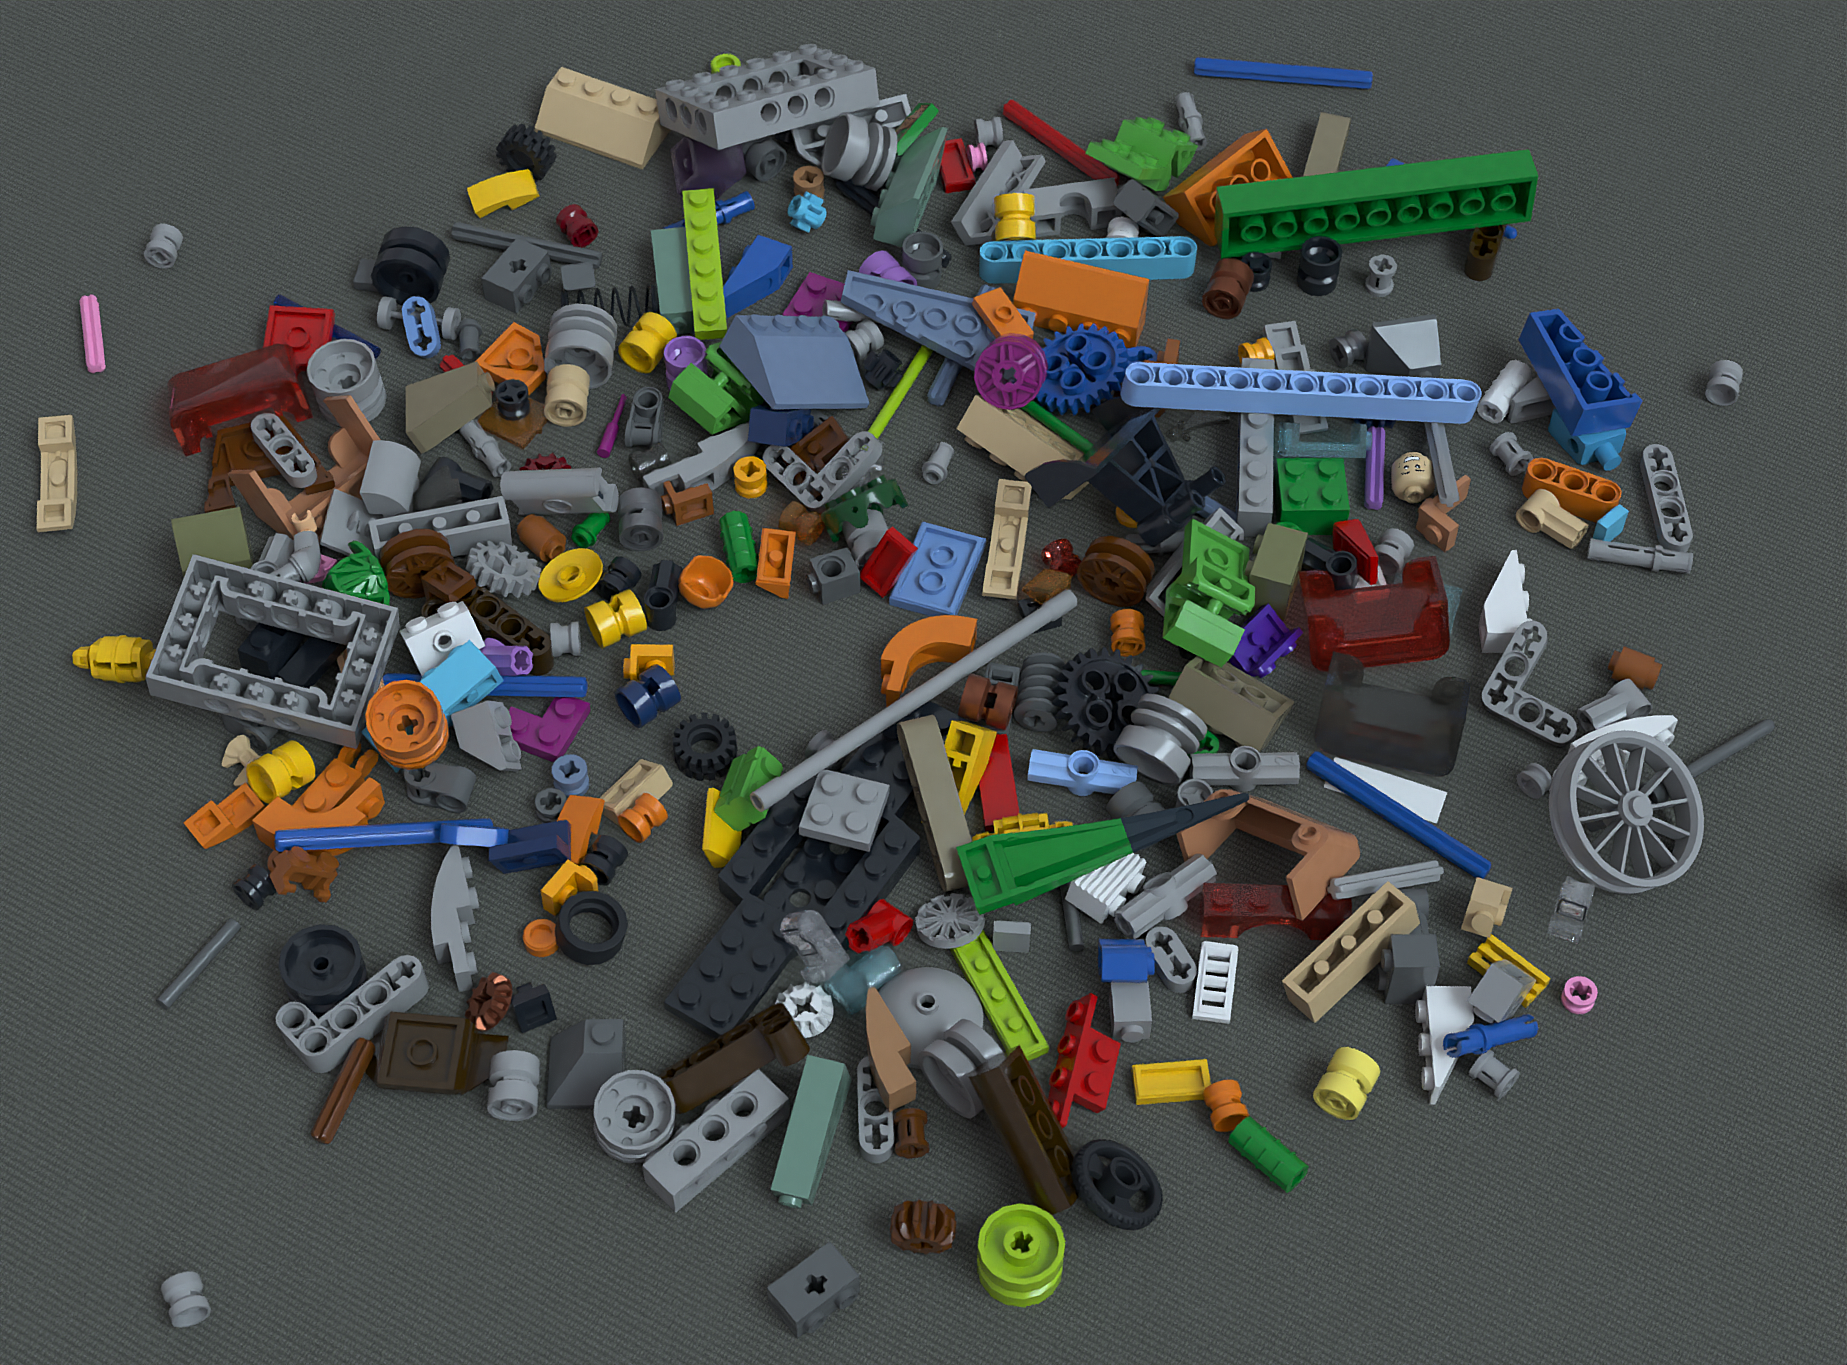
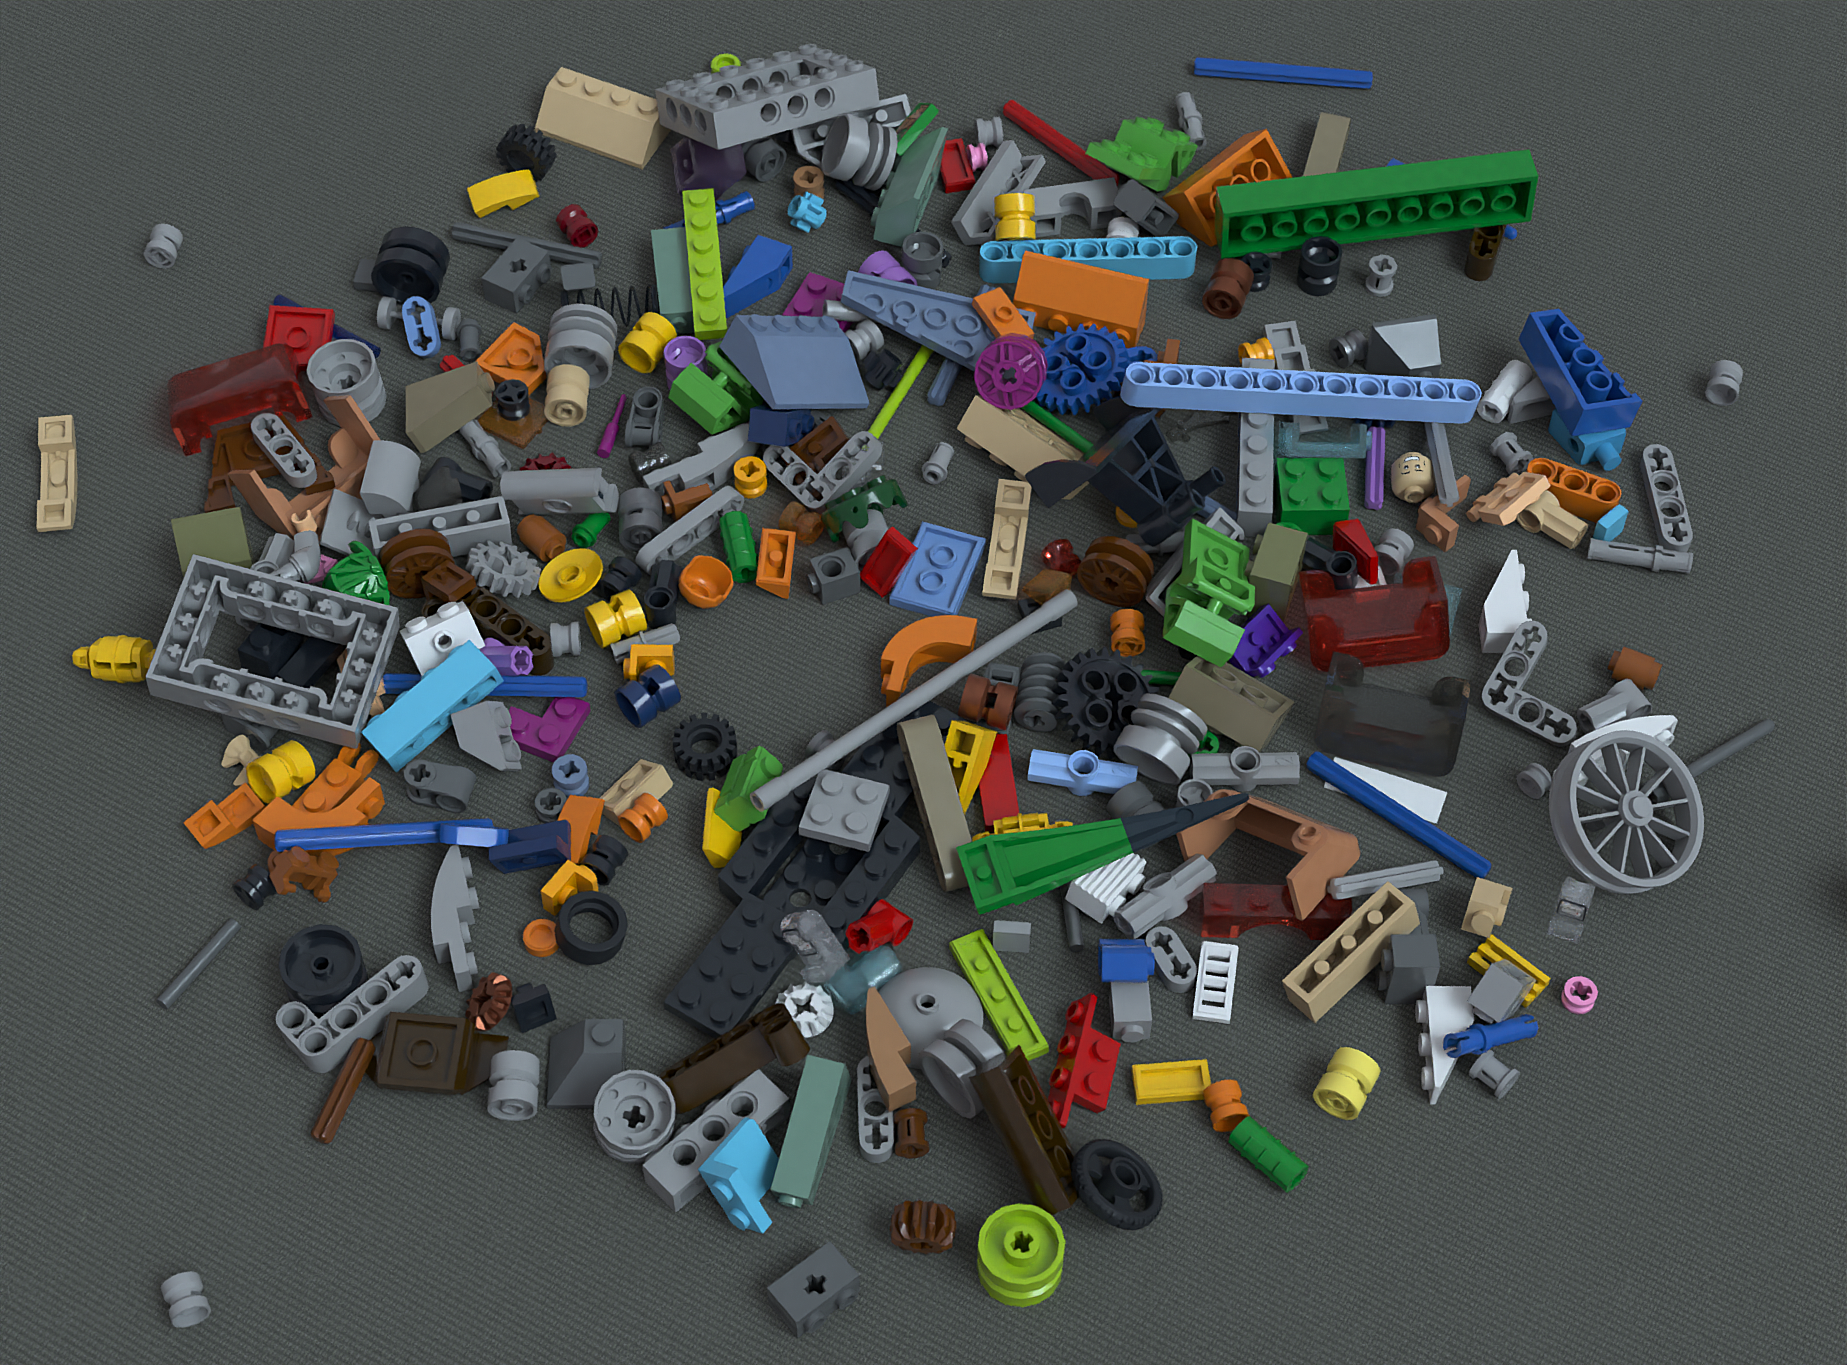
bright pink axle [80,294,106,374] -> none
orange wheel [365,680,449,770] -> none
light grey wheel [915,893,985,948] -> none
none -> light grey axle [610,623,680,665]
none -> light grey beam [635,485,745,575]
none -> medium azure bracket [698,1118,779,1234]
none -> light nougat plate [1466,472,1550,526]

